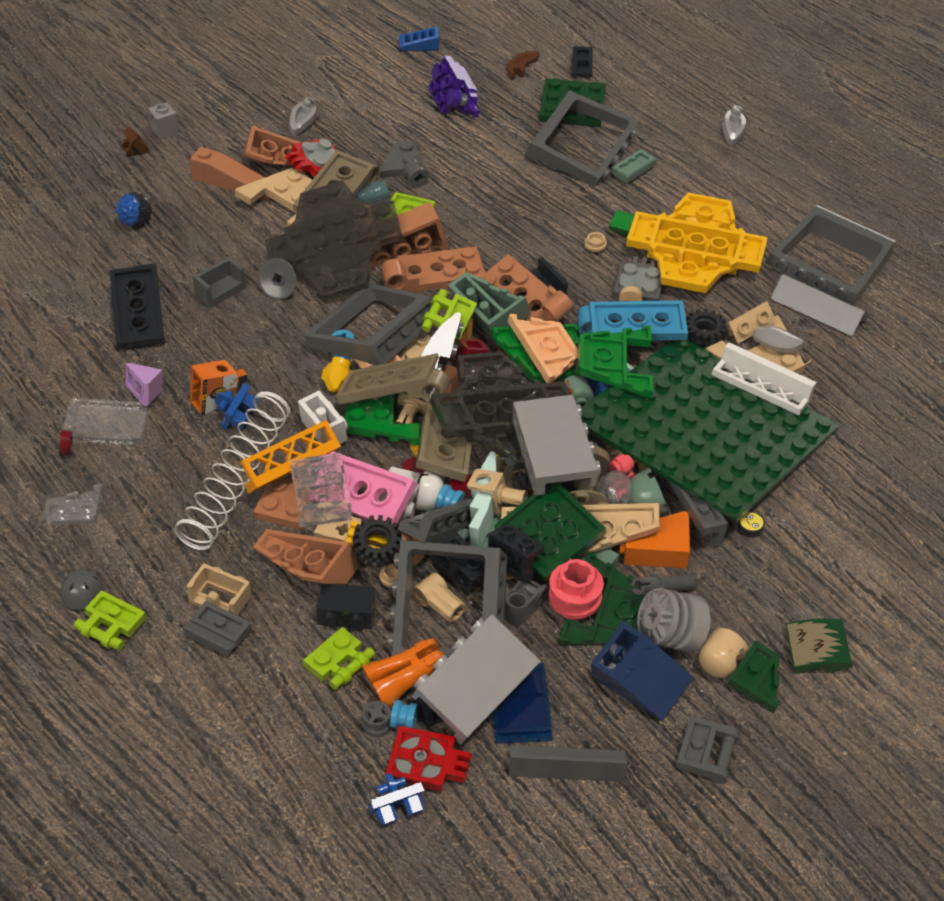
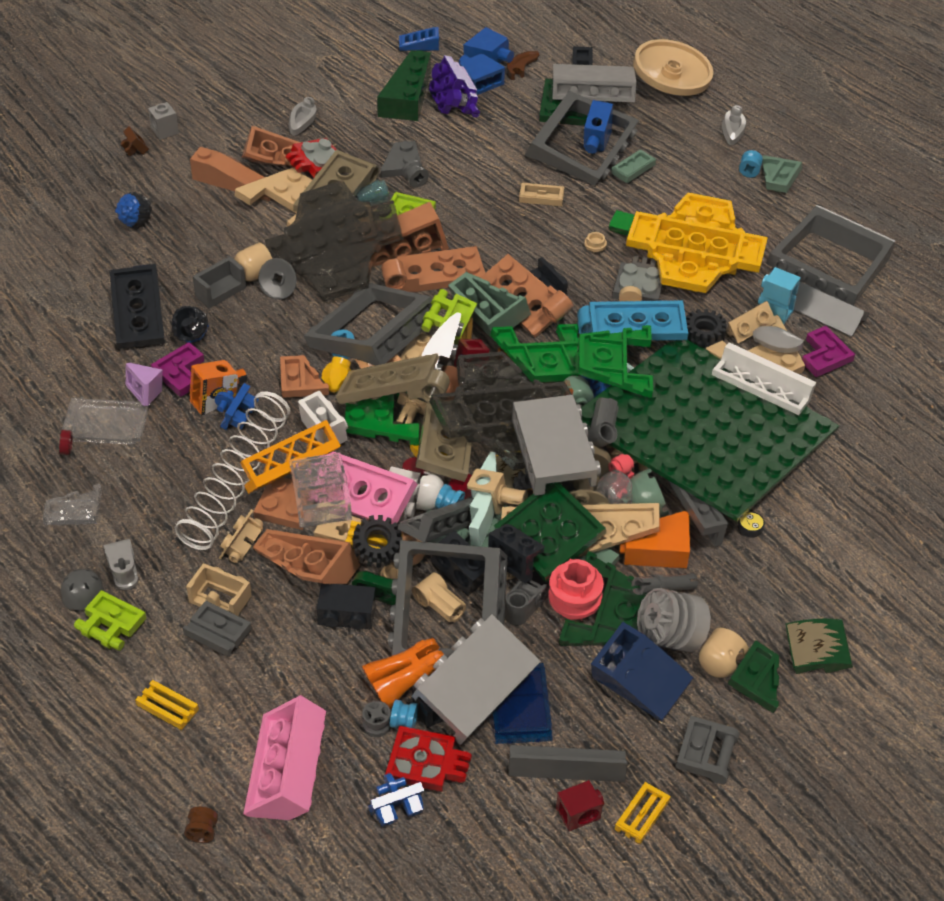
lime plate [303,627,376,690] -> none
light nougat wing [508,314,578,384] -> none
none -> light grey piece [104,538,138,590]
none -> yellow tile [135,680,199,730]
none -> magenta plate [150,342,204,397]
none -> black piece [171,306,209,343]
none -> reddish brown wheel [184,806,218,843]
none -> tan hinge [219,509,263,563]
none -> tan helmet [234,242,272,281]
none -> bright pink slope [243,695,326,820]
none -> nougat wing [280,355,329,398]
none -> dark green plate [351,571,396,605]
none -> dark green wedge [377,50,431,121]
none -> blue torso [459,54,505,95]
none -> blue torso [463,27,514,63]
none -> tan tile [519,183,564,206]
none -> light grey panel [552,64,636,102]
none -> dark red brick [556,780,604,832]
none -> blue torso [584,100,613,154]
none -> dark grey piece [588,398,619,448]
none -> yellow tile [615,782,671,844]
none -> tan dish [633,39,713,96]
none -> dark azure wheel [739,150,763,178]
none -> medium azure piece [758,267,801,324]
none -> sand green wing [762,155,802,193]
none -> magenta plate [802,326,855,377]

